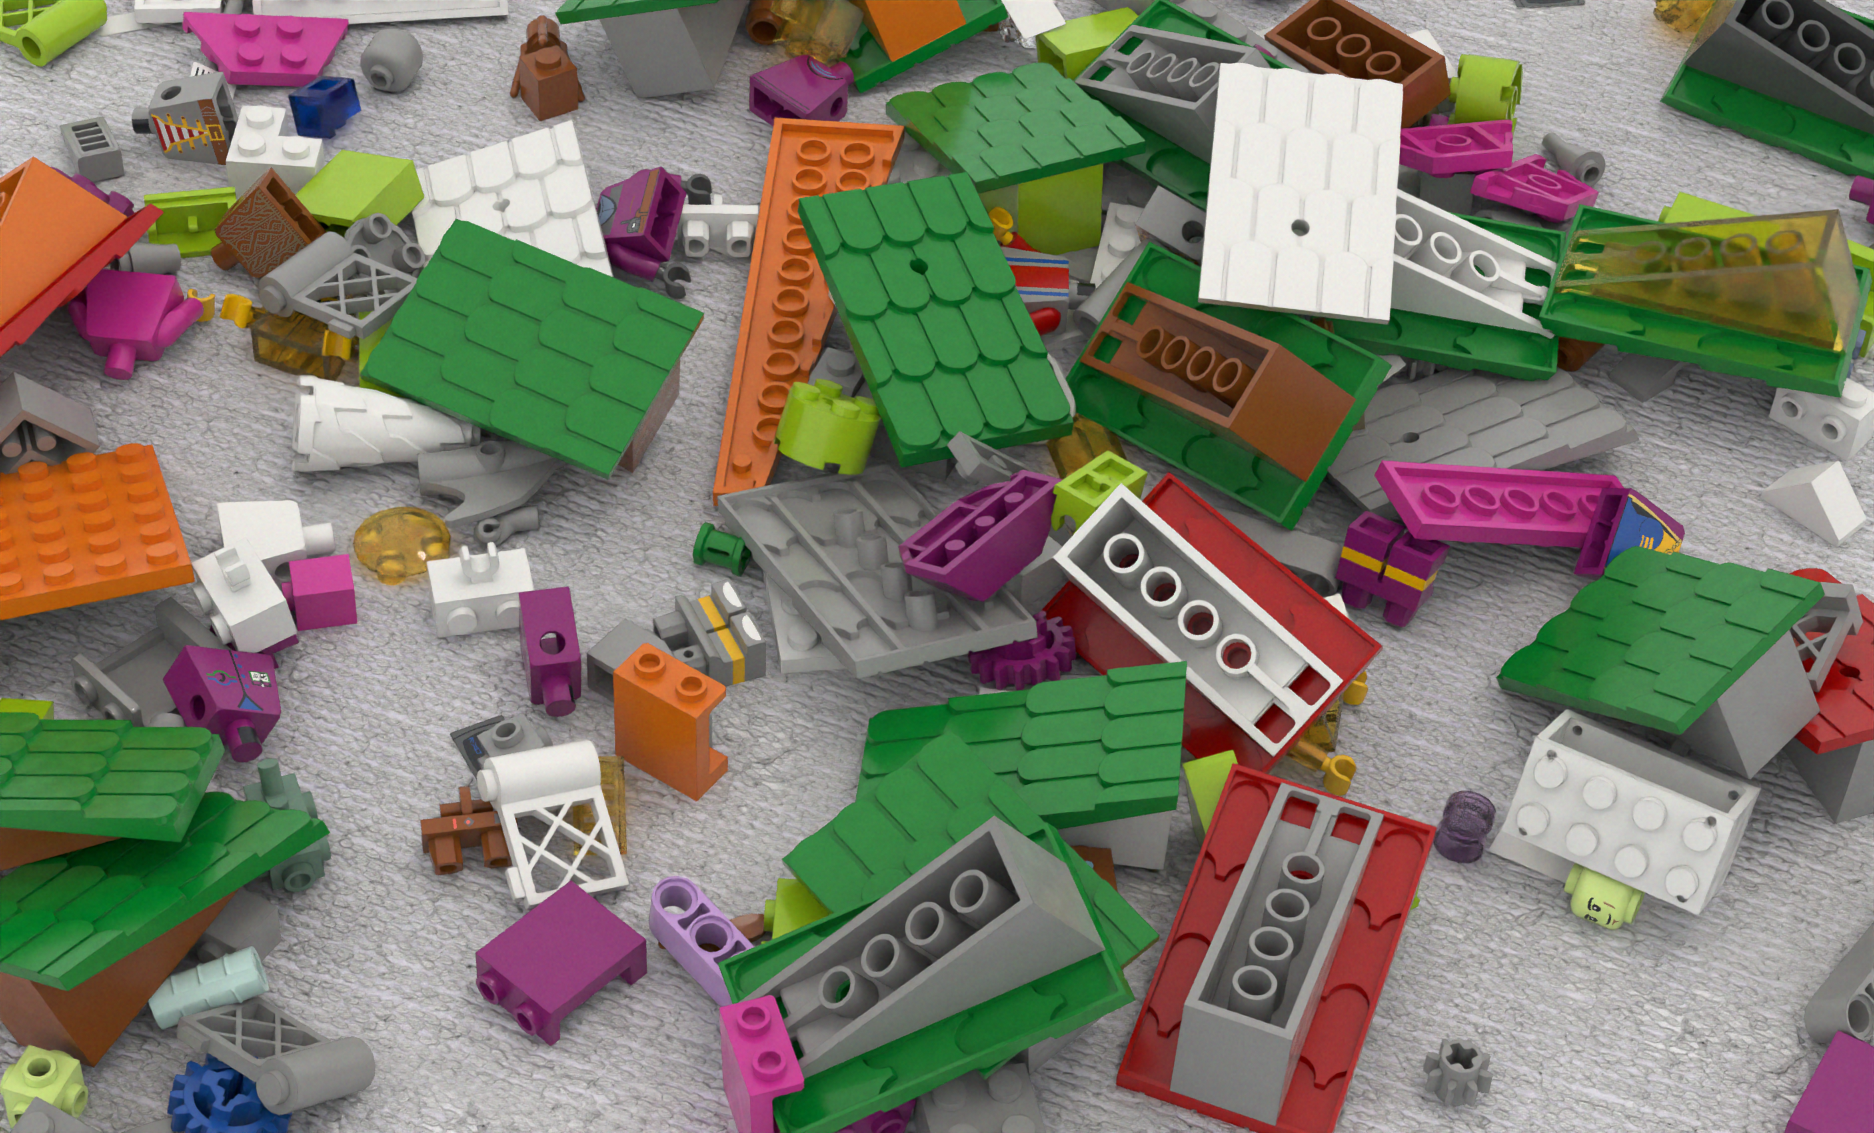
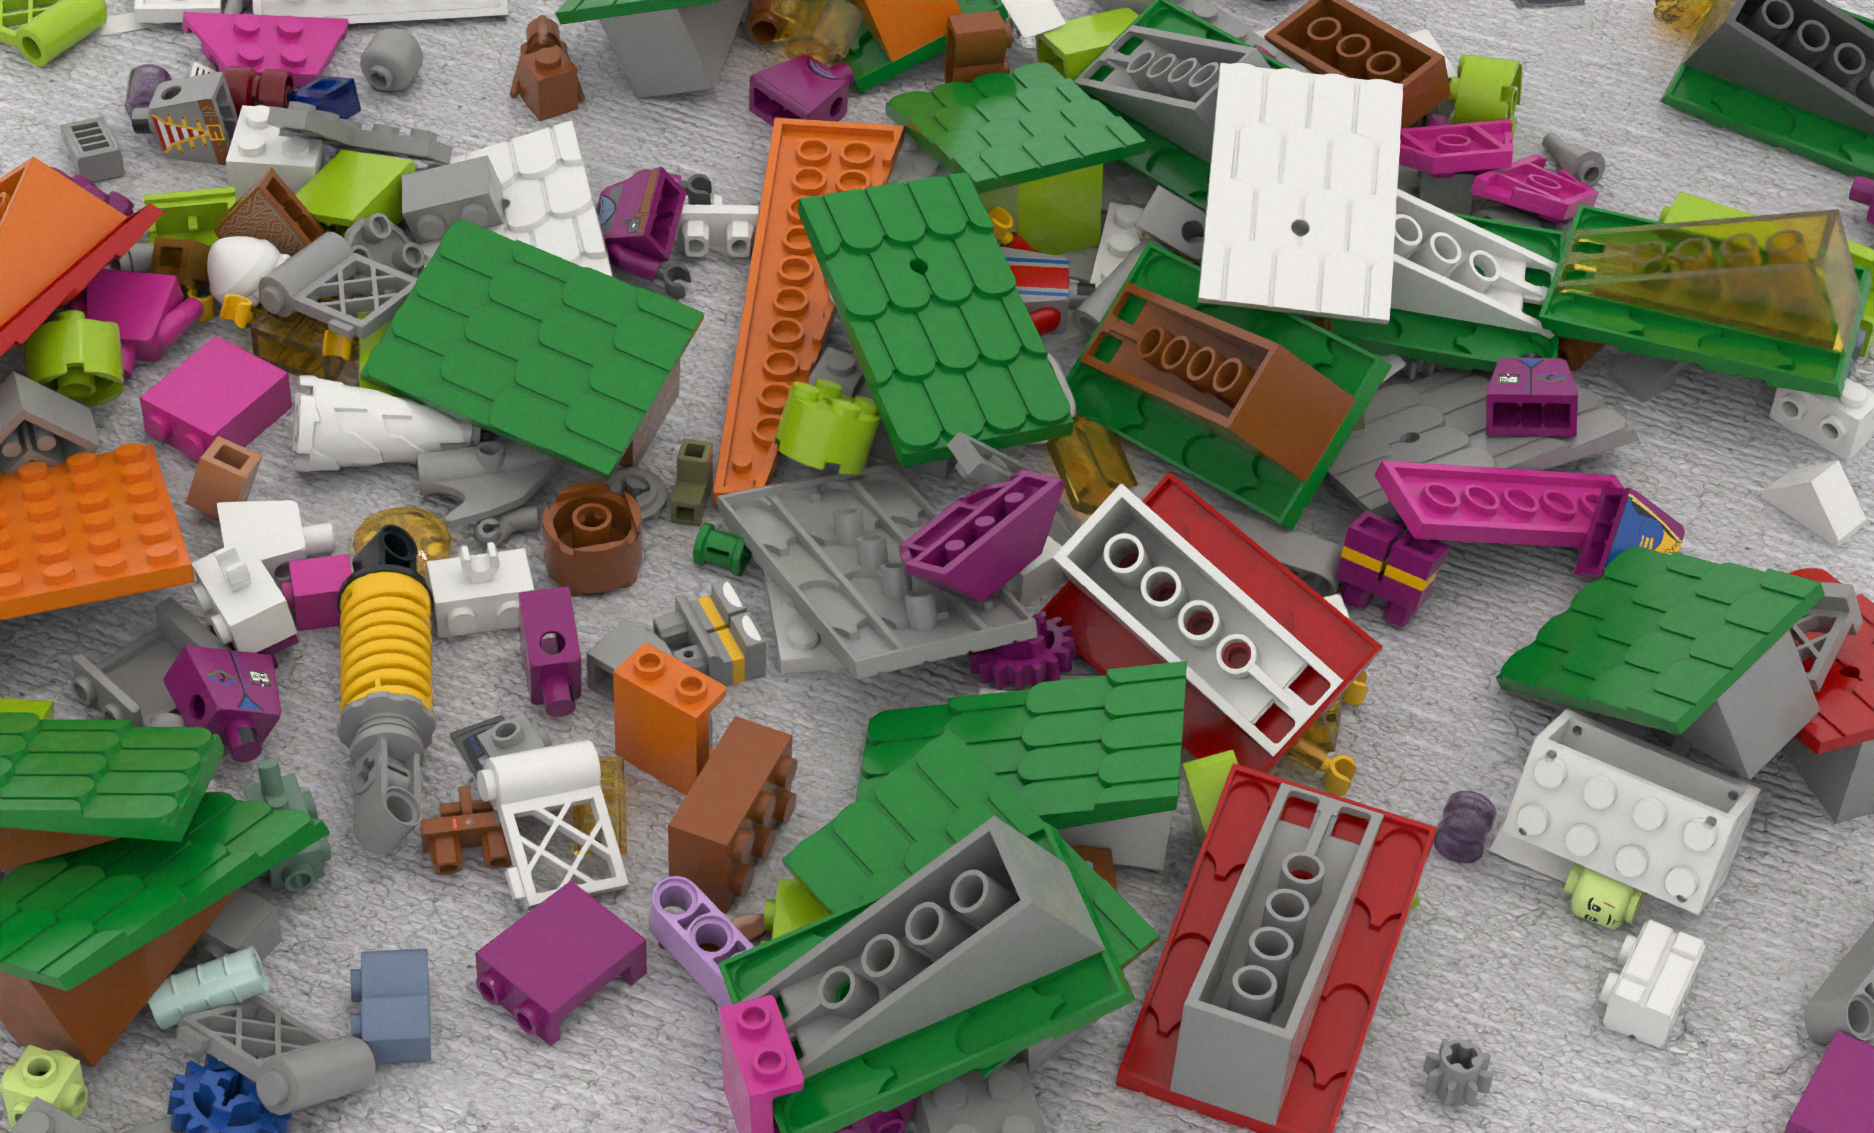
lime hinge [1051,450,1148,535] -> none
none -> lime brick [23,310,124,407]
none -> clear purple brick [125,64,172,121]
none -> dark pink brick [140,336,292,461]
none -> pearl gold brick [149,237,212,293]
none -> nougat brick [185,436,262,519]
none -> white hair [207,236,290,312]
none -> dark red wheel [224,66,294,118]
none -> light grey plate [267,101,453,164]
none -> piece [337,524,436,855]
none -> sand blue brick [350,948,431,1063]
none -> light grey brick [402,155,503,244]
none -> dark orange brick [542,482,642,597]
none -> light grey gear [595,467,667,524]
none -> dark orange brick [668,716,797,914]
none -> olive piece [670,438,713,527]
none -> dark orange brick [944,10,1012,83]
none -> magenta torso [1486,353,1578,437]
none -> white brick [1599,920,1706,1049]

